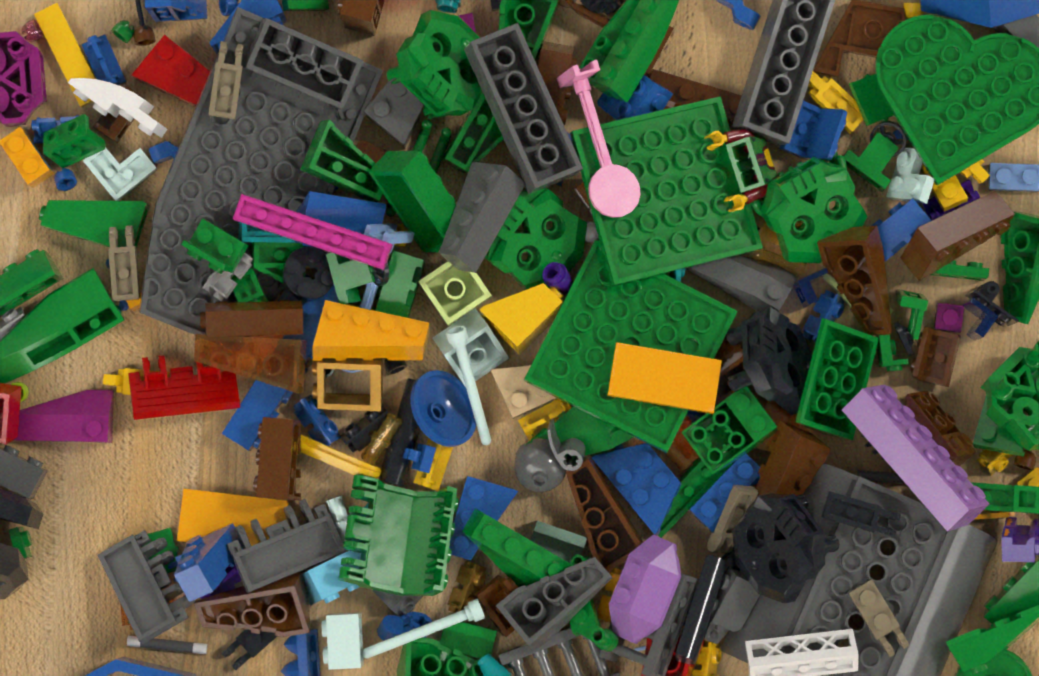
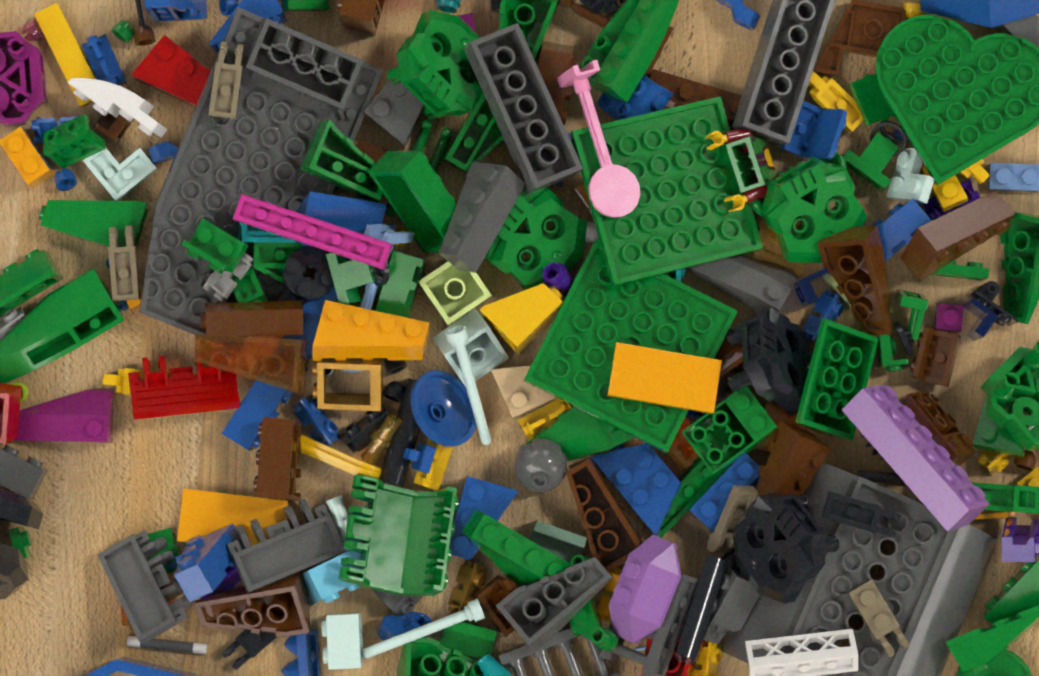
dark grey panel [547,418,585,471] -> none
none -> black hinge [382,381,405,403]

